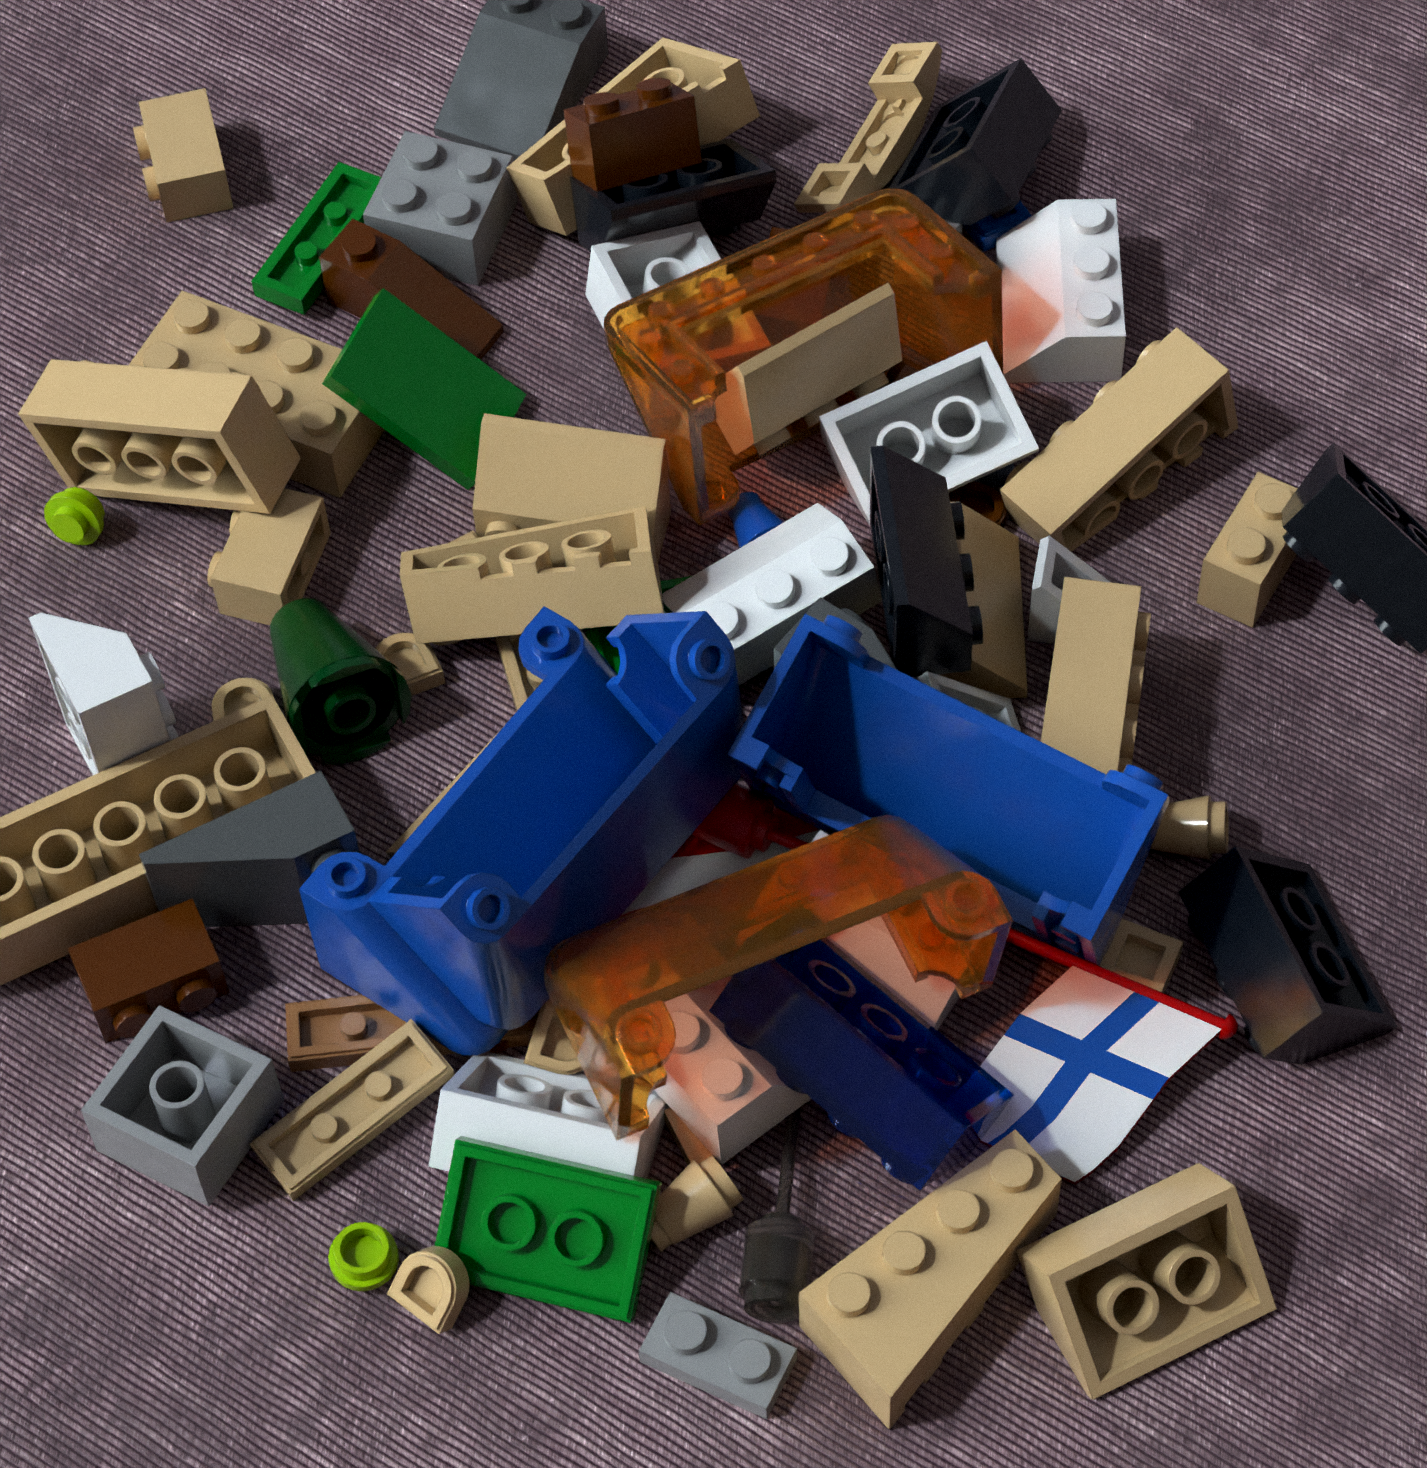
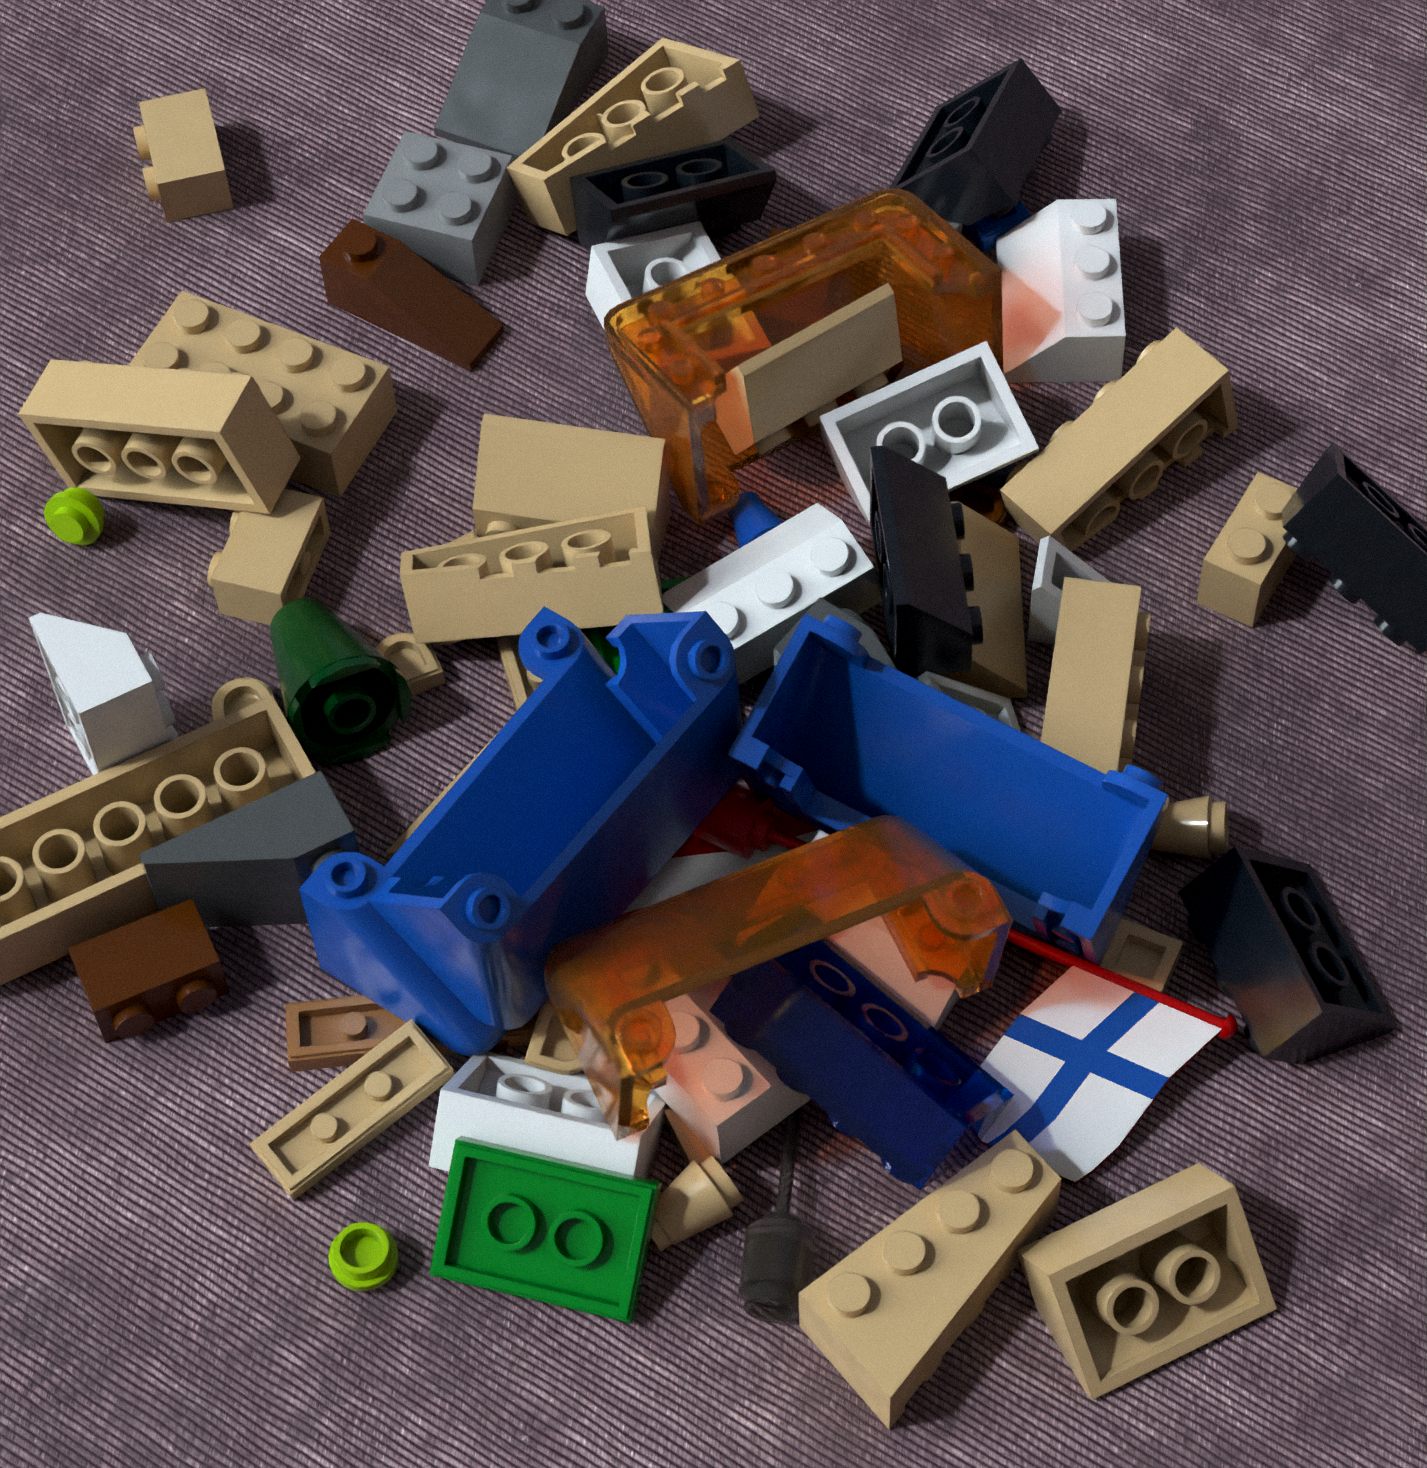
light grey brick [81,1005,284,1207] -> none
green plate [251,162,381,315] -> none
green tile [322,288,526,490] -> none
tan tile [387,1246,469,1334] -> none
reddish brown brick [563,78,702,192] -> none
light grey plate [639,1292,797,1419] -> none
tan slope [794,42,942,213] -> none

